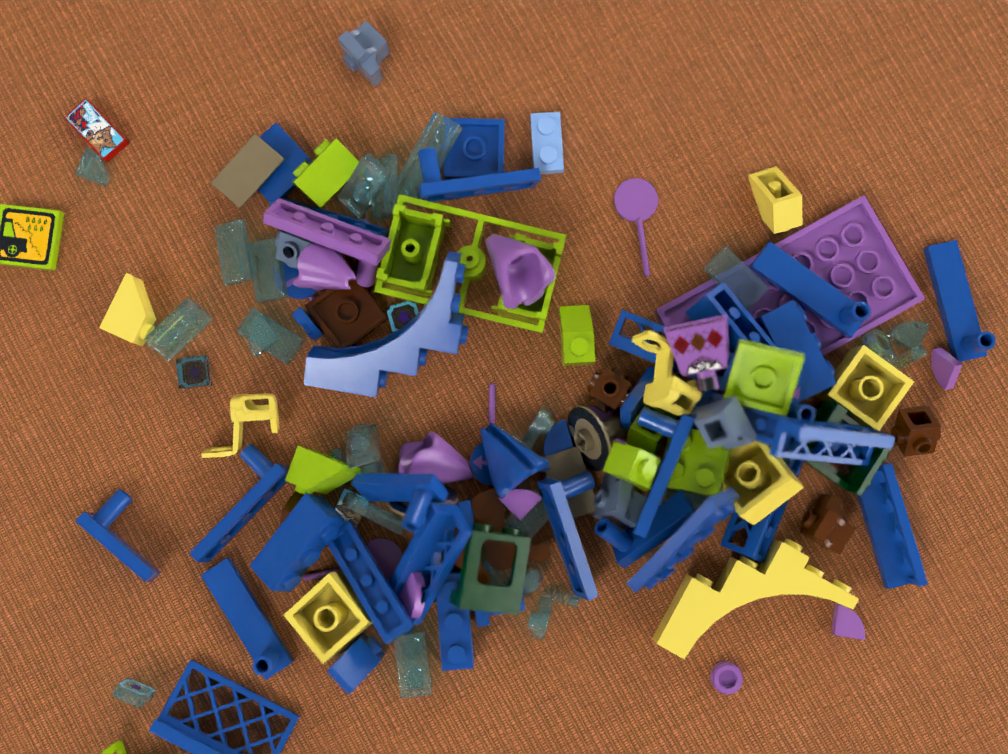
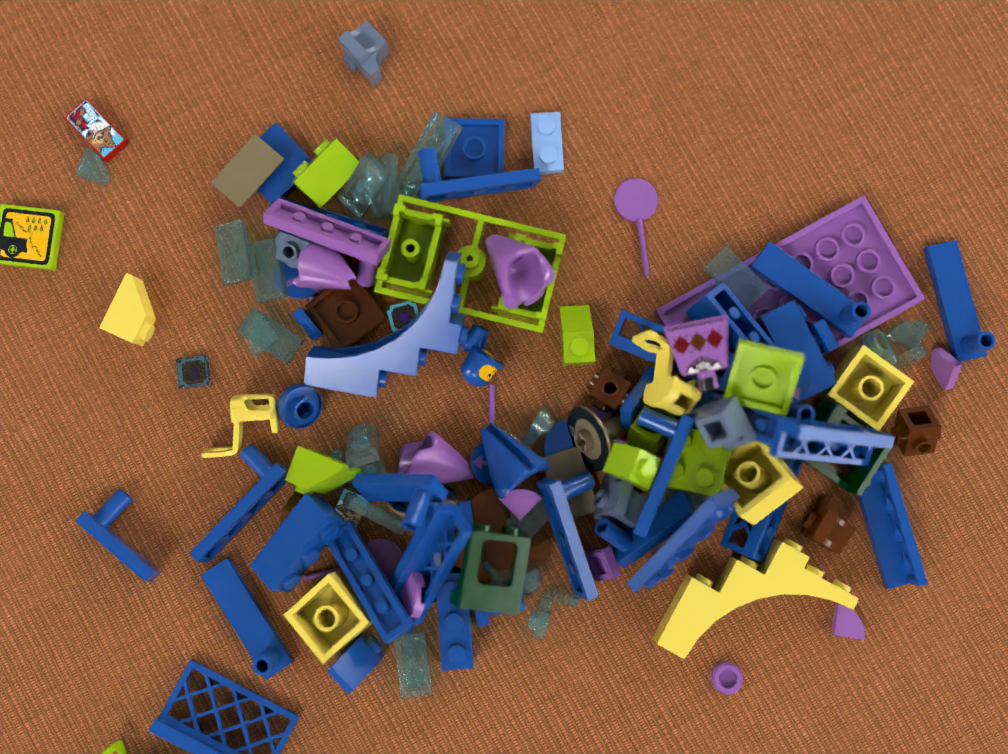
clear light blue tile [112,678,156,708] -> none
clear light blue plate [144,297,213,361] -> none
light yellow slope [749,166,803,234] -> none
none -> blue plate [277,383,323,429]
none -> blue piece [461,323,505,387]
none -> medium lavender tile [585,546,621,581]
none -> blue tile [808,319,838,353]

